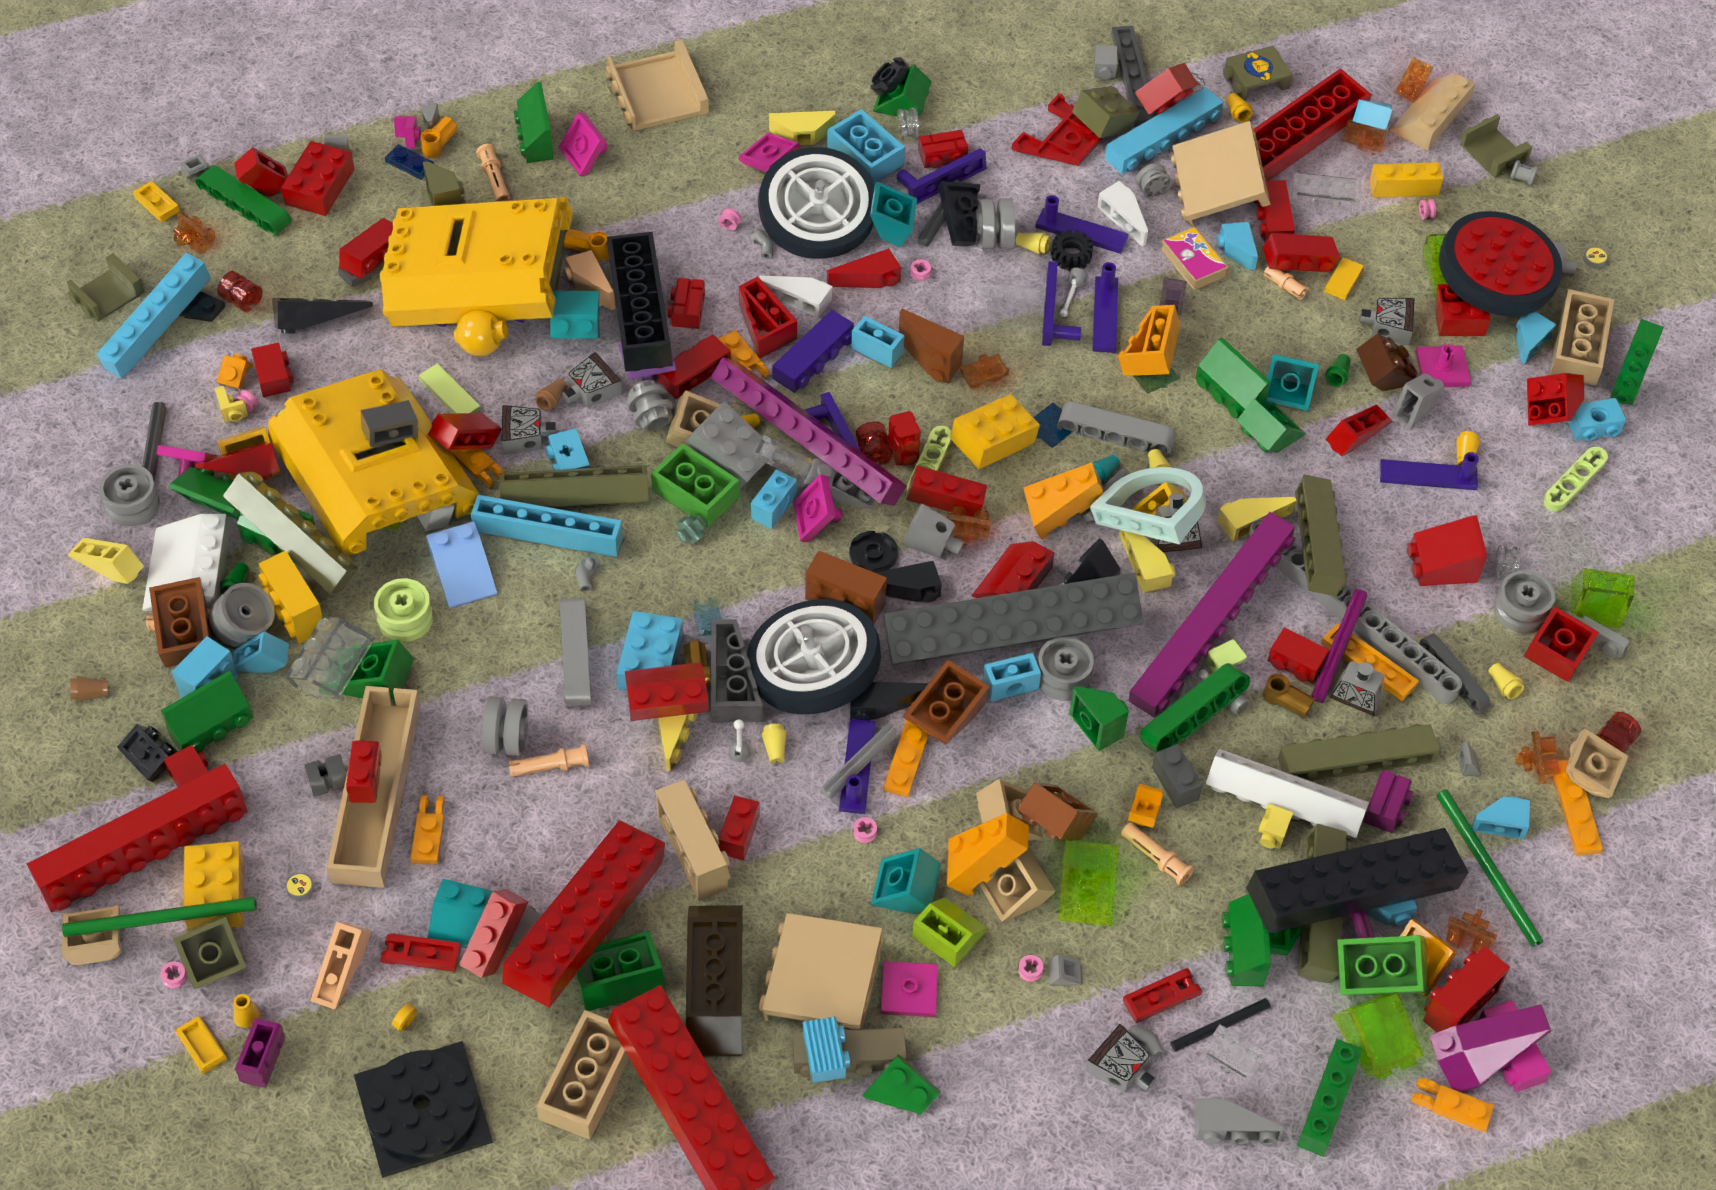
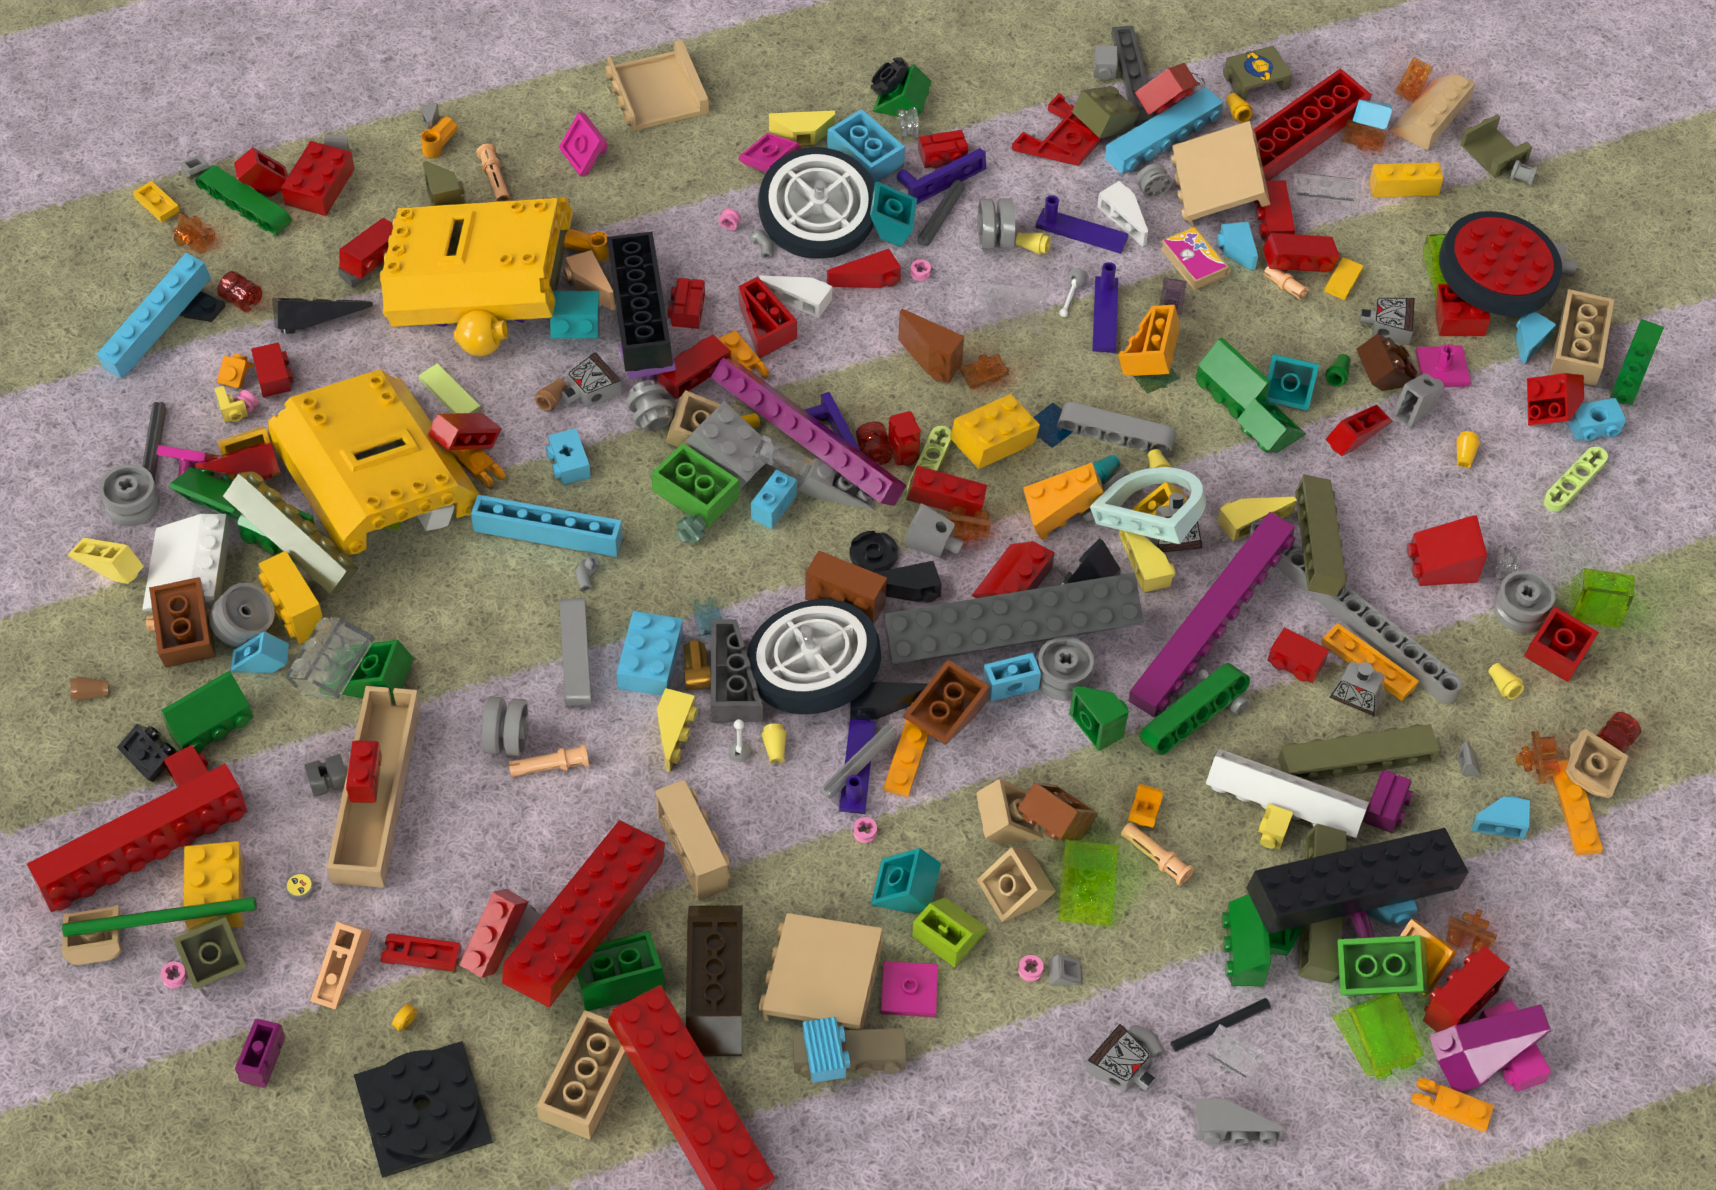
olive panel [67,253,144,321] -> none
medium azure brick [172,637,238,698] -> none
yellow tile [175,1016,227,1074] -> none
green cone [220,563,250,595] -> none
yellow cone [233,994,261,1028] -> none
dark grey brick [361,400,418,447] -> none
yellowish green wheel [374,578,433,642] -> none
clear blue plate [385,144,434,180] -> none
dark pink bracket [394,116,421,148] -> none
light orange hinge [410,795,445,864] -> none
light blue slope [426,522,498,609] -> none
teal slope [427,879,493,948] -> none
olive brick [499,465,649,509] -> none
light grey torso [501,405,556,455] -> none
green slope [514,82,554,163] -> none
red slope [625,662,708,721] -> none
red brick [718,795,760,861] -> none
dark purple brick [772,310,854,393] -> none
dark pink tile [793,474,843,542] -> none
medium azure brick [851,315,904,368] -> none
green wing [862,1054,941,1114] -> none
black wing [938,181,981,246] -> none
light orange wedge [947,813,1029,896] -> none
dark purple piece [1042,261,1081,346] -> none
black tyre [1051,229,1093,271] -> none
red plate [1123,968,1203,1023] -> none
dark grey brick [1152,744,1203,809] -> none
yellowish green panel [1205,639,1247,673] -> none
pearl gold piece [1262,673,1315,718] -> none
green brick [1297,1038,1363,1157] -> none
magenta axle [1311,589,1367,703] -> none
dark purple piece [1380,452,1479,490] -> none
bright pink bush [1419,199,1436,220] -> none
dark grey beam [1420,634,1491,715] -> none
green piece [1436,789,1544,947] -> none
light grey hinge [1566,611,1629,659] -> none
tile [1584,247,1608,268] -> none

